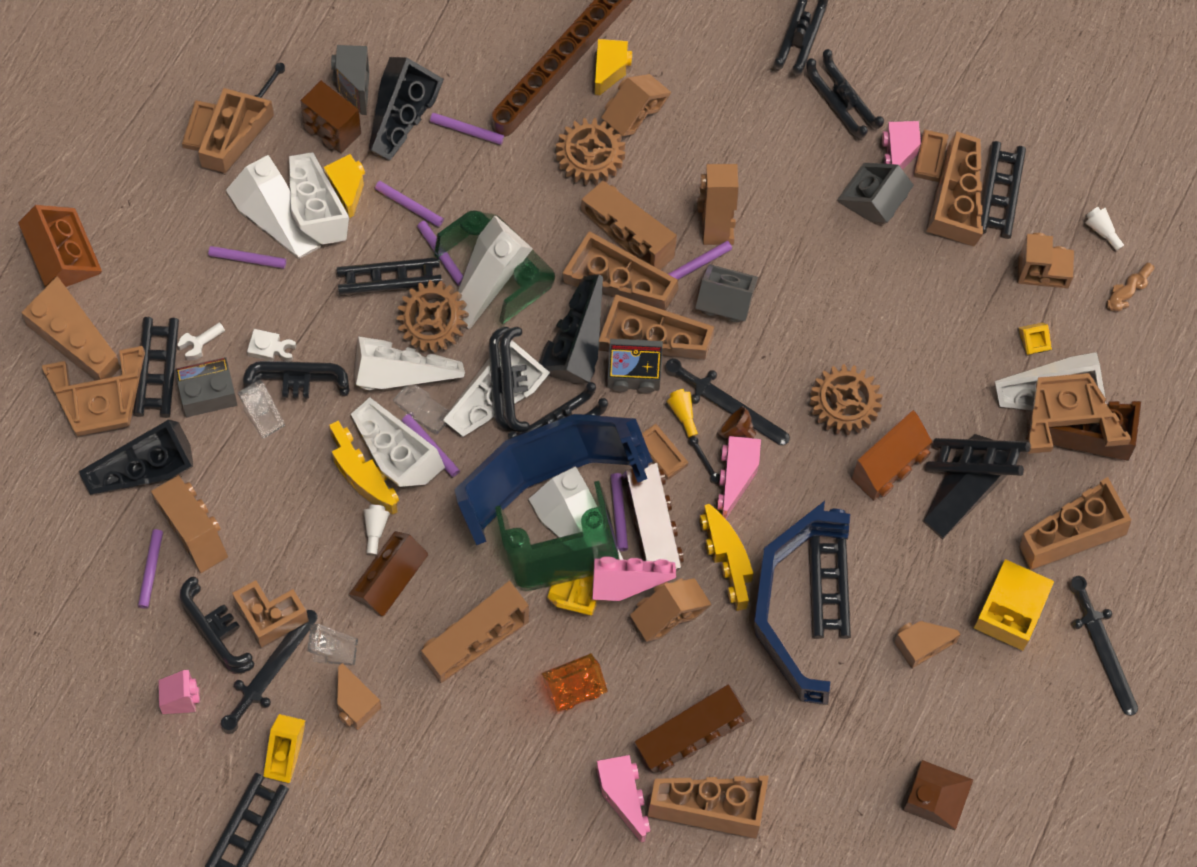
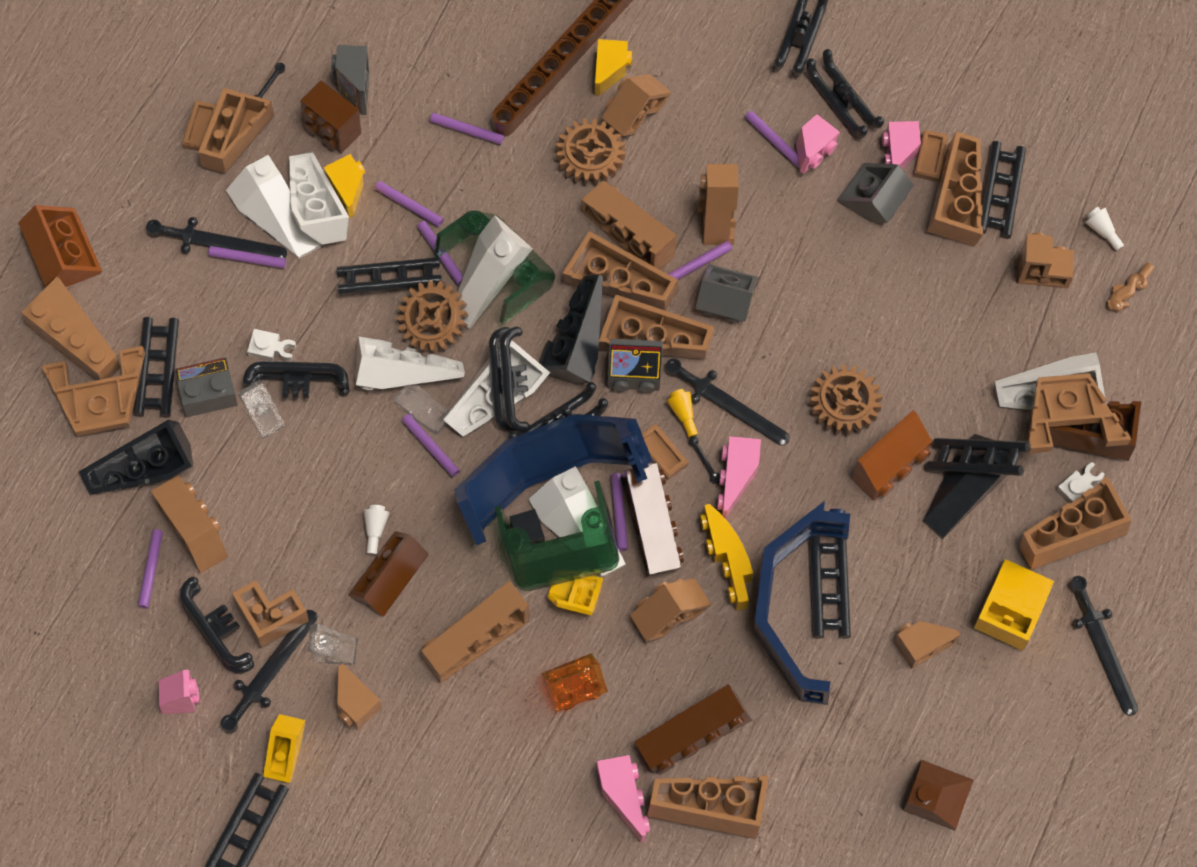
white bar [178,322,225,360] -> none
yellow slope [329,420,399,515] -> none
white wedge [351,398,445,487] -> none
black wedge [369,57,444,160] -> none
bright pink slope [593,557,676,601] -> none
reddish brown piece [718,406,756,440] -> none
yellow slope [1019,323,1052,355] -> none
none -> black sword [146,217,287,258]
none -> black panel [510,509,545,547]
none -> medium lavender piece [745,111,799,168]
none -> bright pink slope [796,115,840,174]
none -> white plate [1056,462,1105,503]

